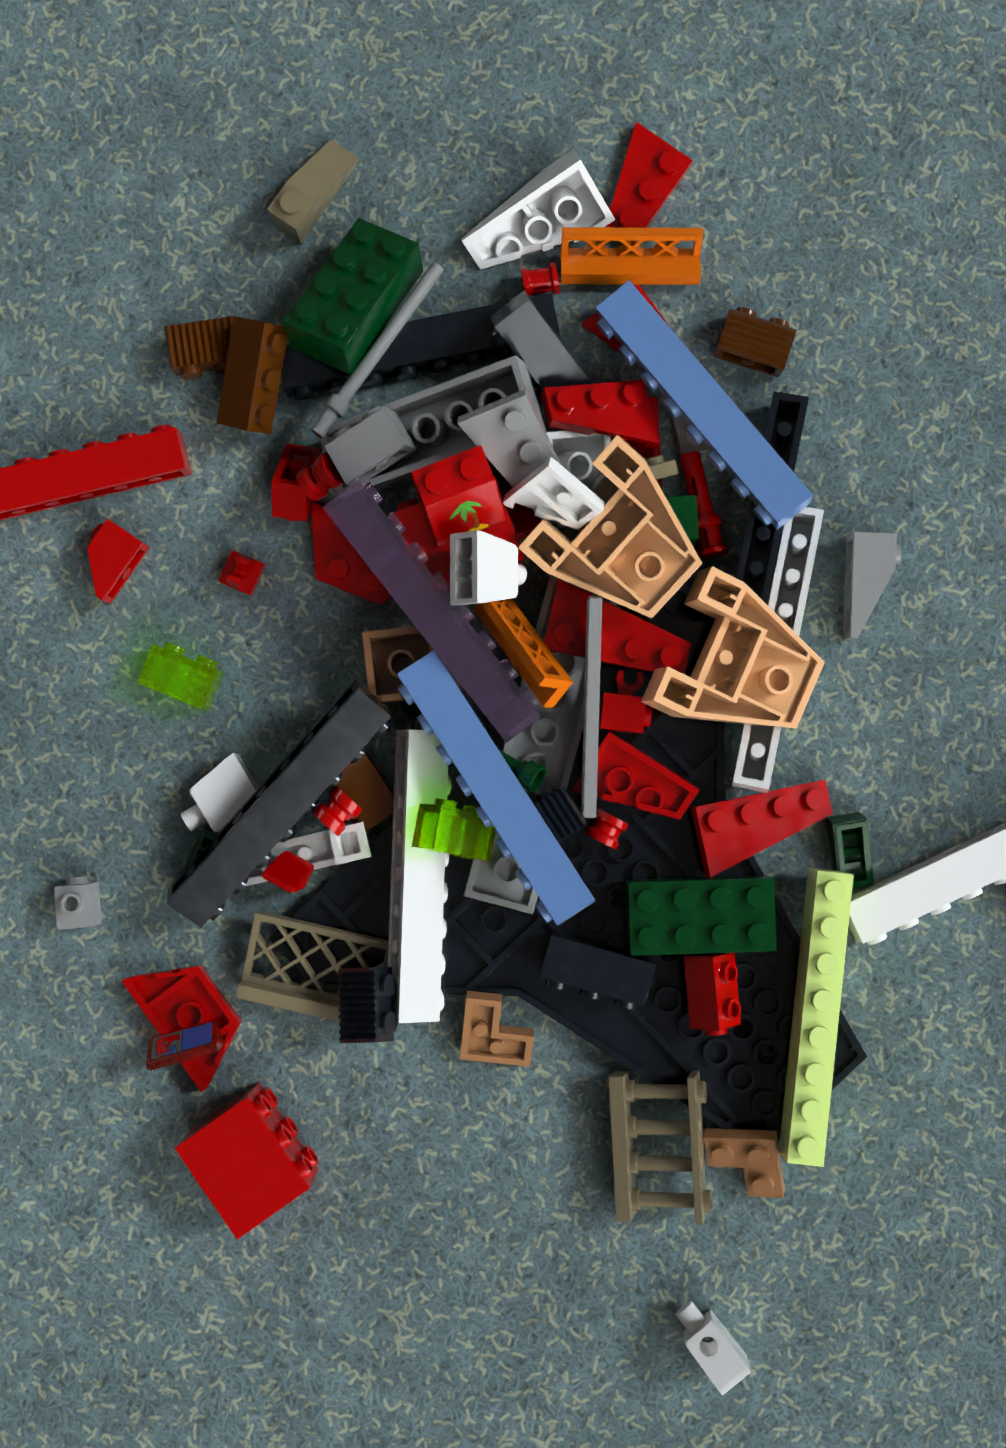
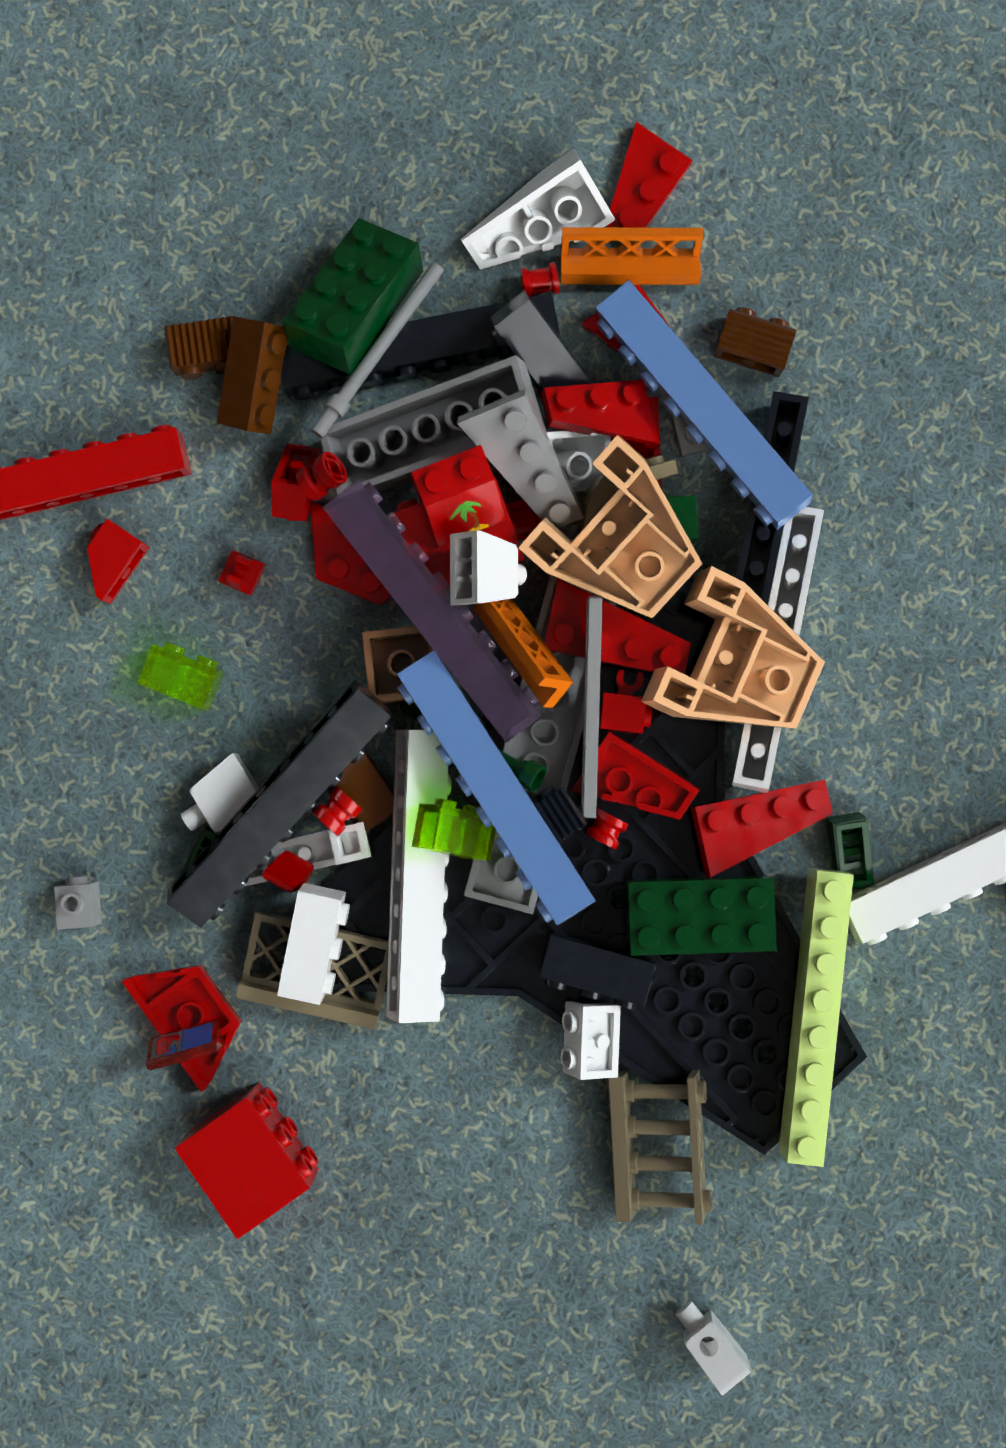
dark tan slope [267,139,360,244] -> none
light grey brick [324,407,416,487] -> none
black brick [337,967,397,1043] -> none
medium nougat plate [460,991,534,1067] -> none
white wing [503,457,605,530] -> none
red pin [680,451,728,560] -> none
red brick [684,953,741,1036] -> none
medium nougat plate [703,1128,785,1198] -> none
light grey slope [843,532,901,641] -> none
none -> white brick [277,883,350,1005]
none -> white bracket [561,1001,621,1080]

